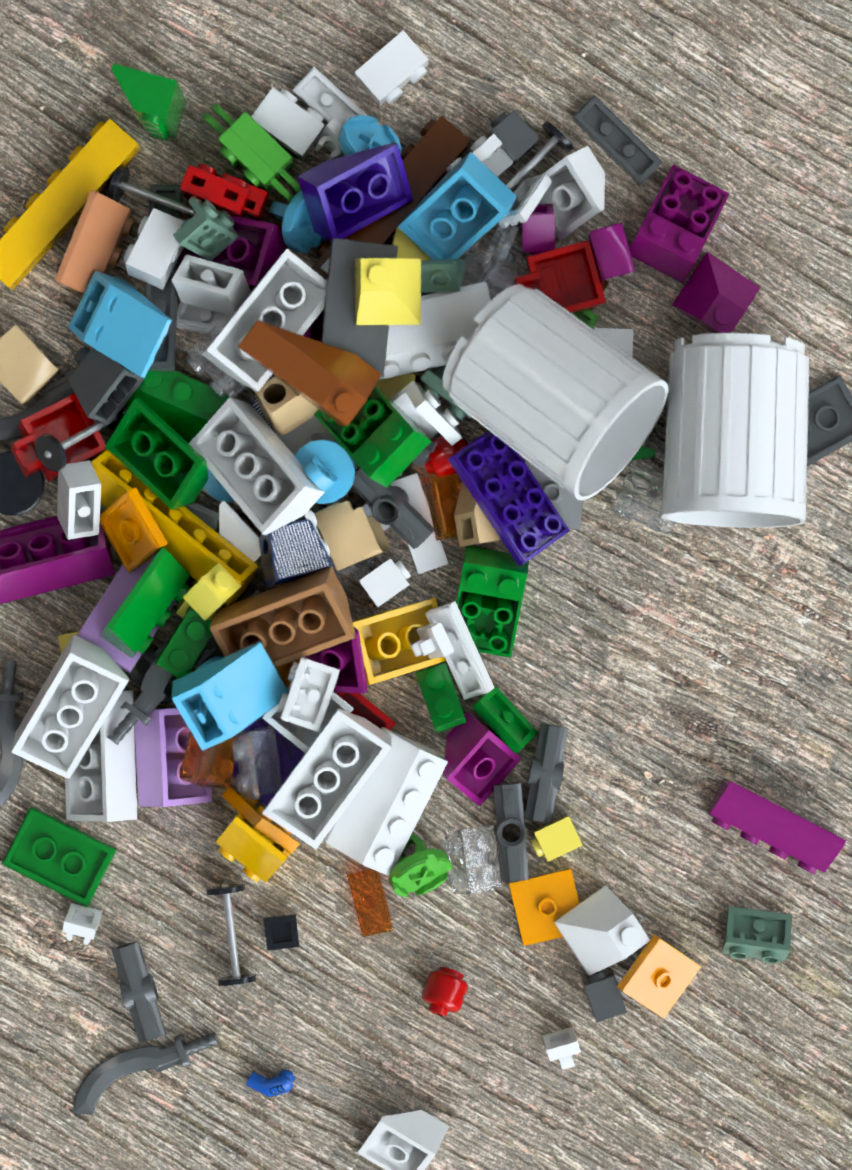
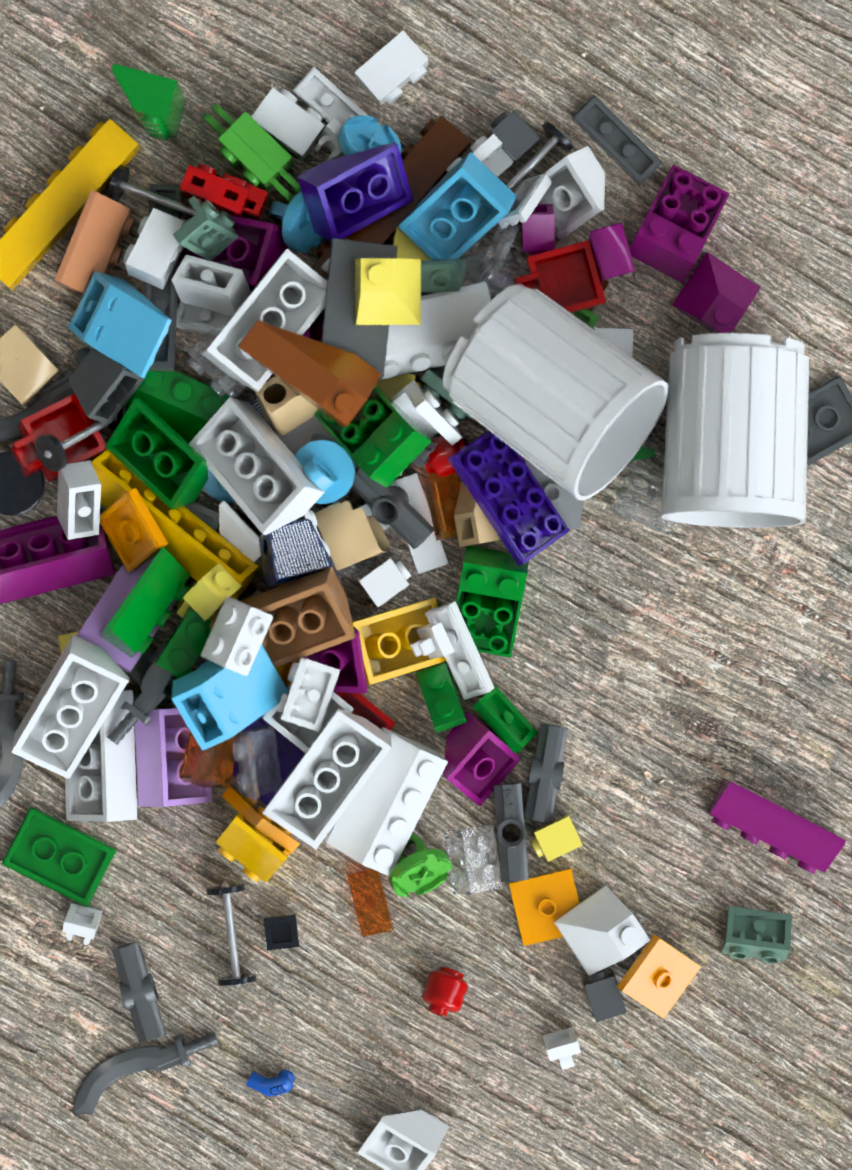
none -> white bracket [201,596,273,676]

